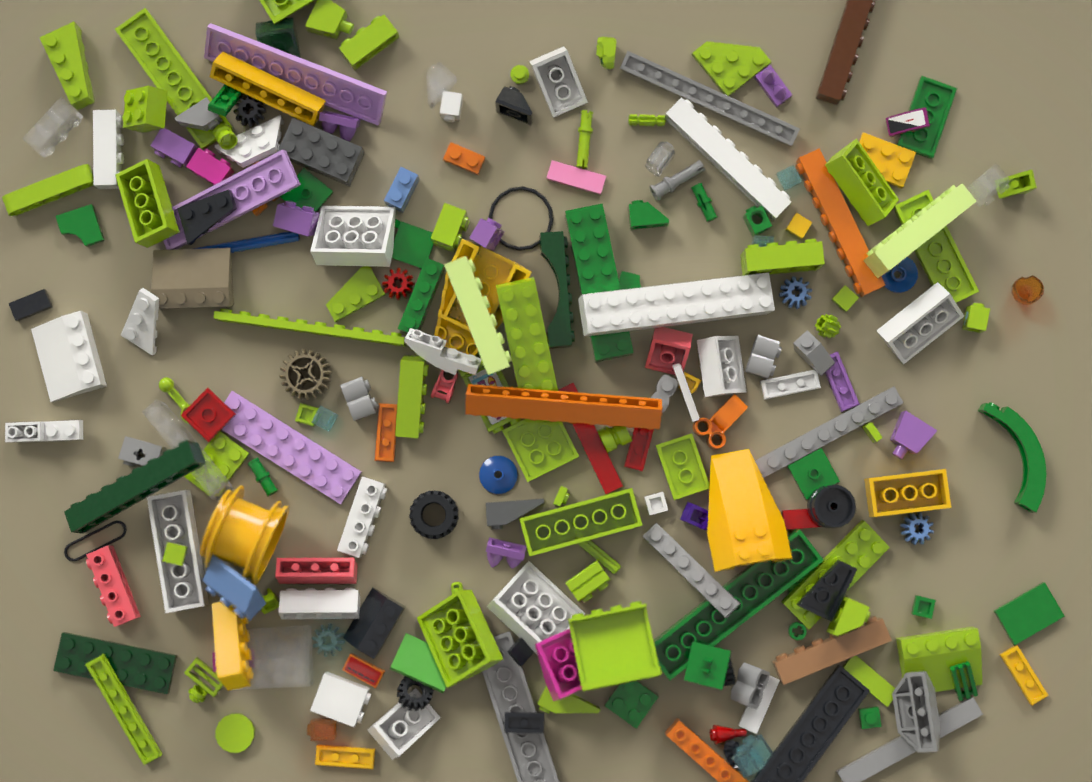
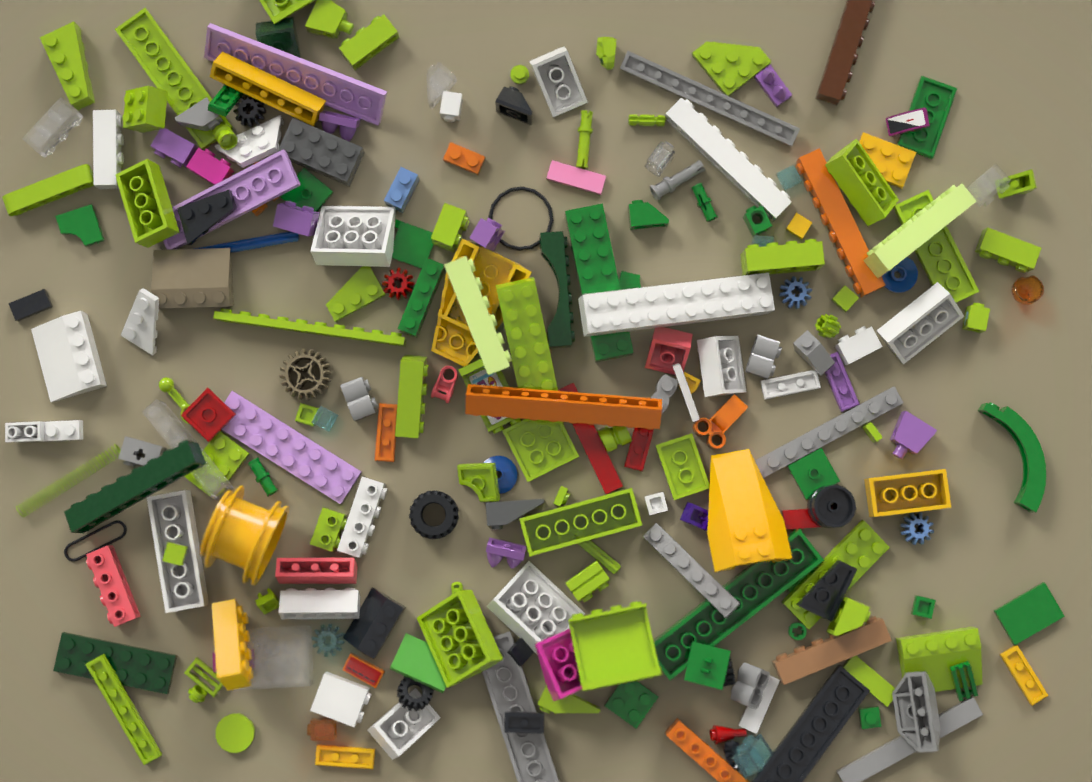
medium blue slope [203,555,266,621] -> none
white slope [404,328,482,375] -> none
none -> lime piece [16,444,121,518]
none -> lime brick [310,507,347,552]
none -> lime tile [457,463,500,502]
none -> white brick [835,326,883,366]
none -> lime brick [975,227,1041,273]

